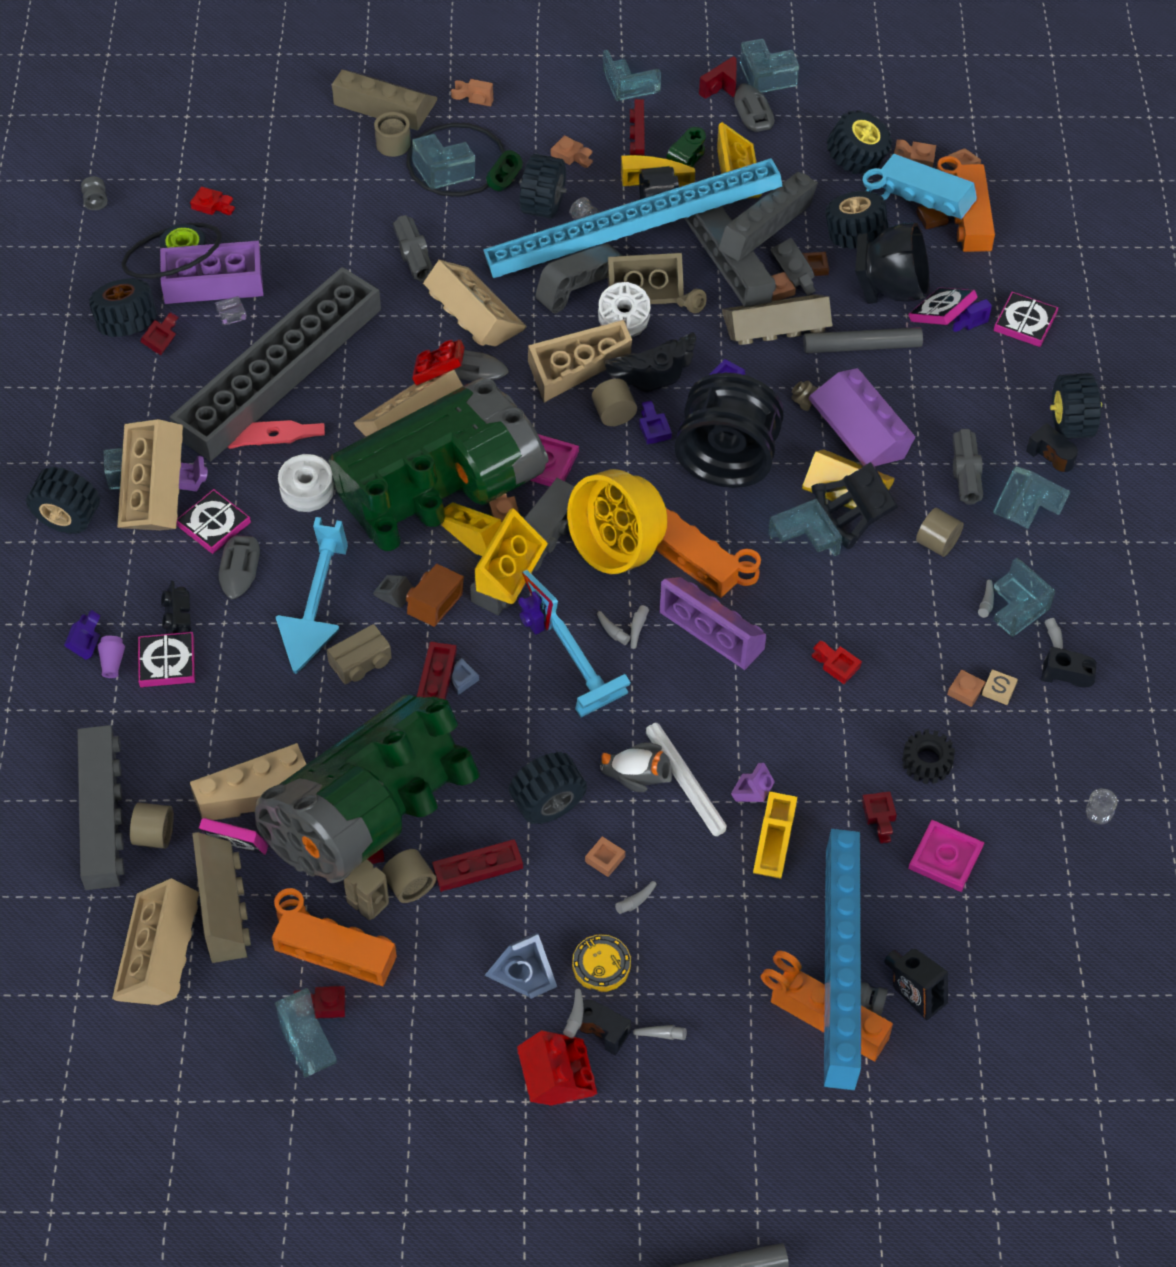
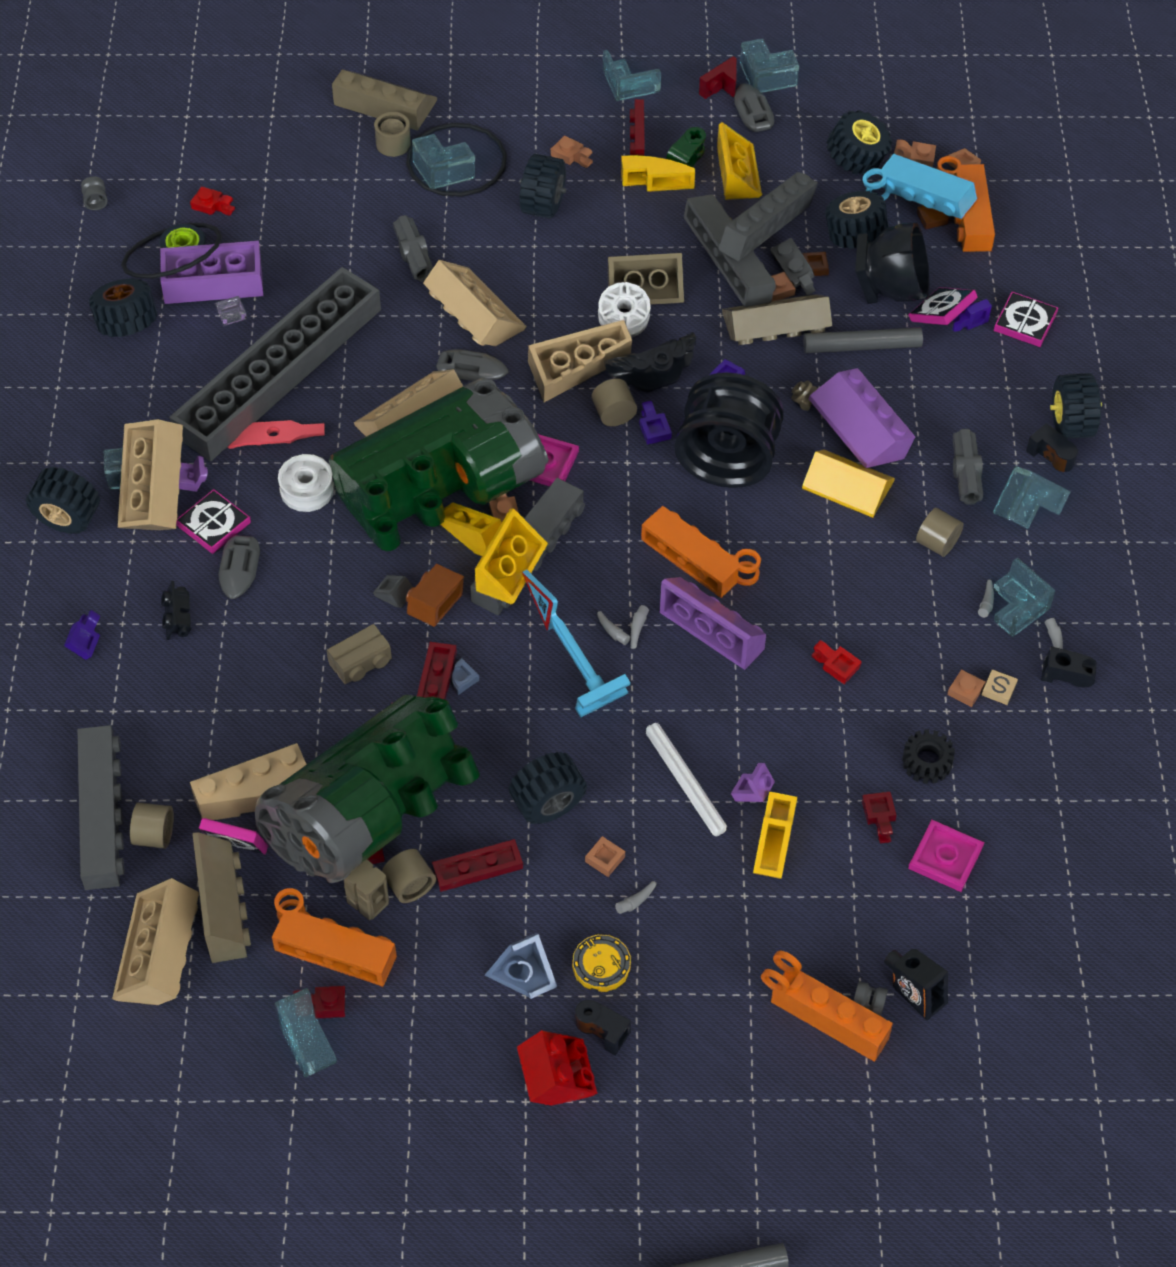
medium lavender cone [98,636,125,678] -> none
tile [138,632,195,687] -> none
dark red plate [140,312,179,355] -> none
medium azure piece [276,517,348,674] -> none
red tile [412,340,465,386] -> none
nougat plate [451,79,493,107] -> none
medium azure piece [483,158,783,278] -> none
dark green plate [486,150,523,191] -> none
dark purple plate [518,591,545,635] -> none
dark grey beam [535,243,623,314] -> none
light grey helmet [563,989,584,1038] -> none
yellow wheel [567,469,667,574] -> none
clear wheel [570,197,600,220] -> none
animal [600,742,672,792] -> none
light grey helmet [633,1025,687,1040] -> none
black brick [639,166,679,199] -> none
dark tan plate [677,289,707,314] -> none
clear light blue panel [768,499,842,556] -> none
black plate [811,462,898,549] -> none
dark azure brick [824,829,861,1090] -> none
clear wheel [1085,788,1118,824] -> none

